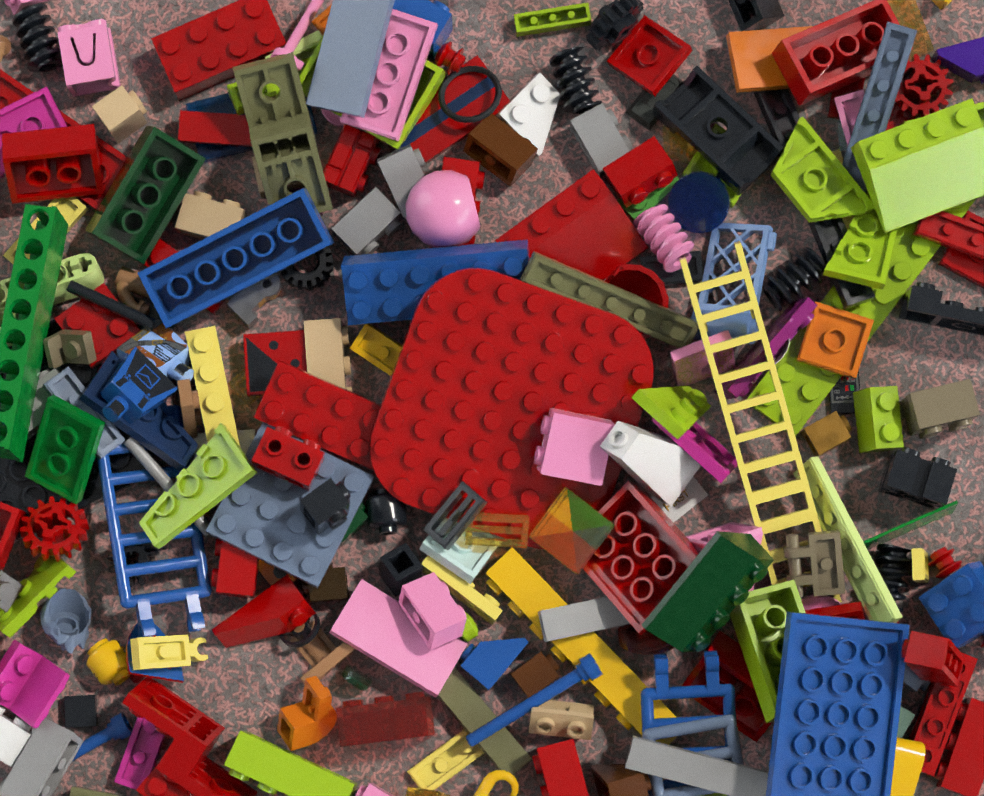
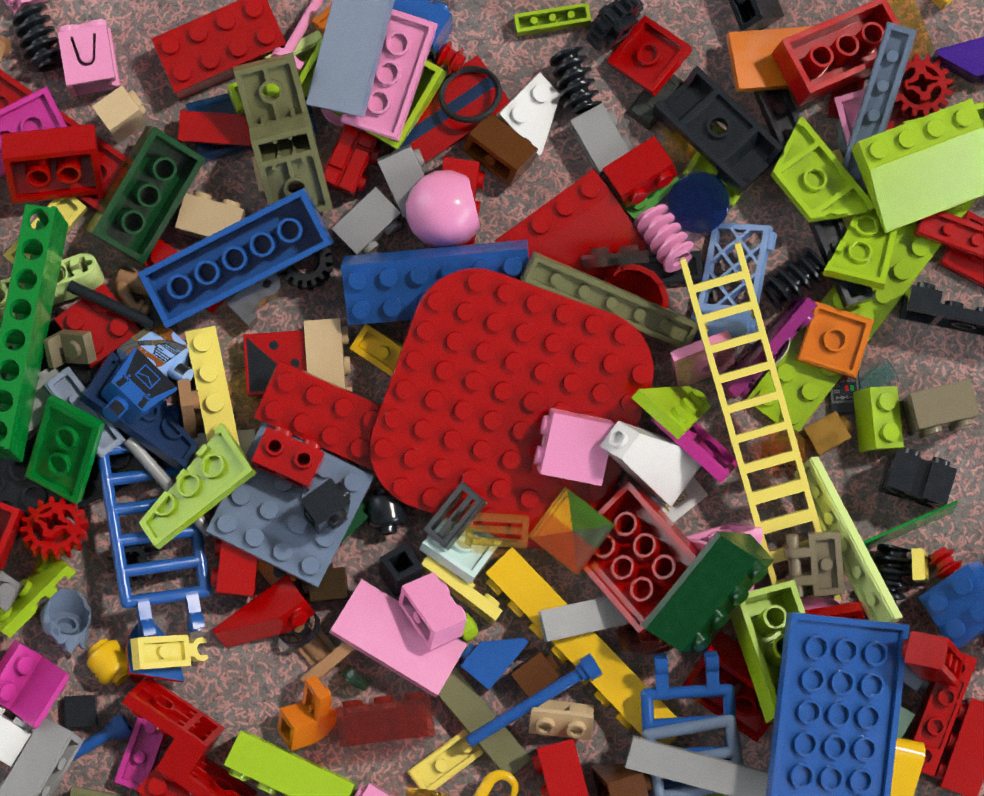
none -> clear smoke wing [581,245,649,267]
none -> clear orange head [762,429,807,470]
none -> clear light blue piece [860,358,899,389]

